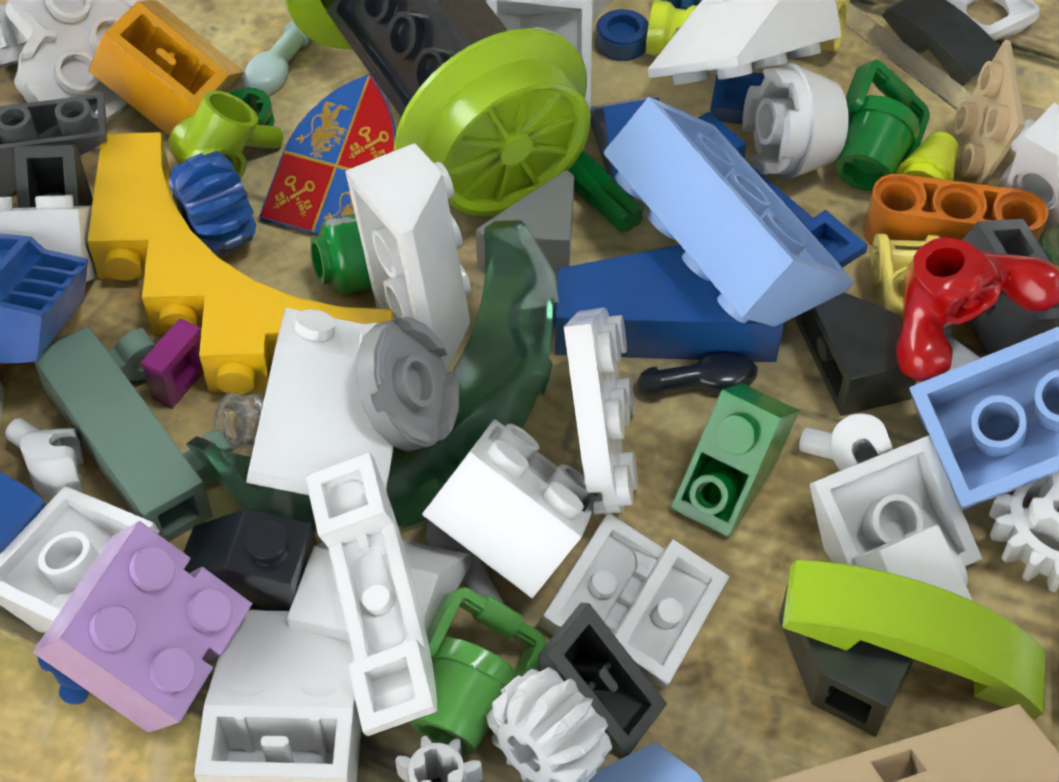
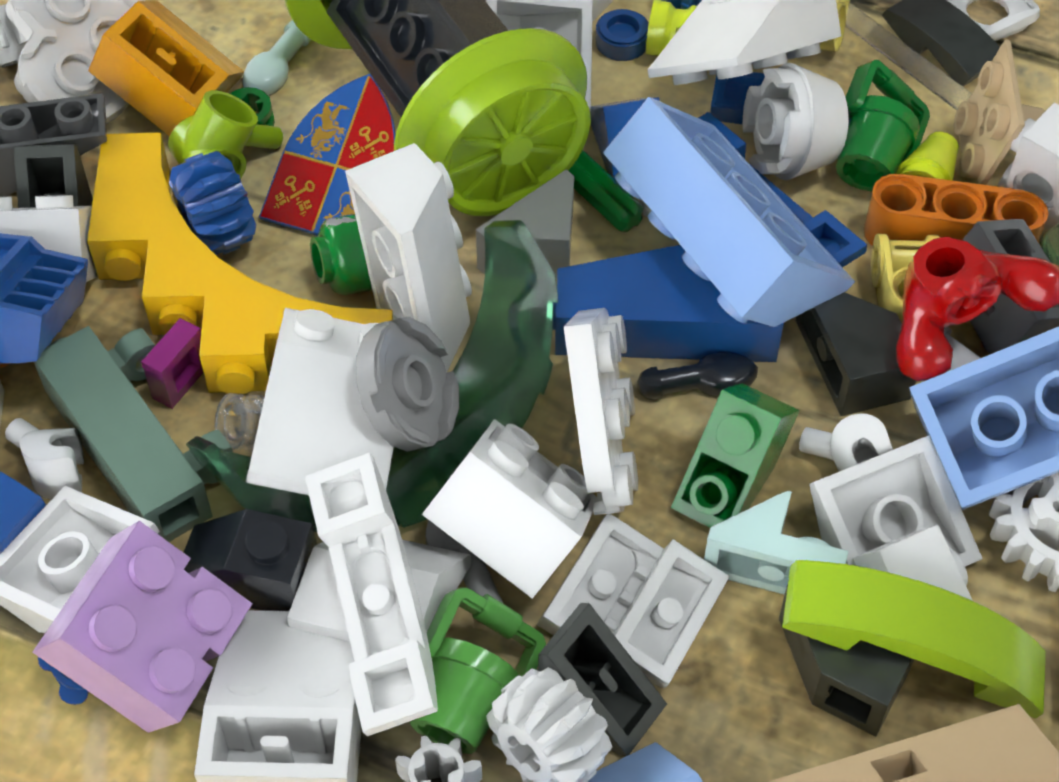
none -> light aqua slope [704,491,849,595]

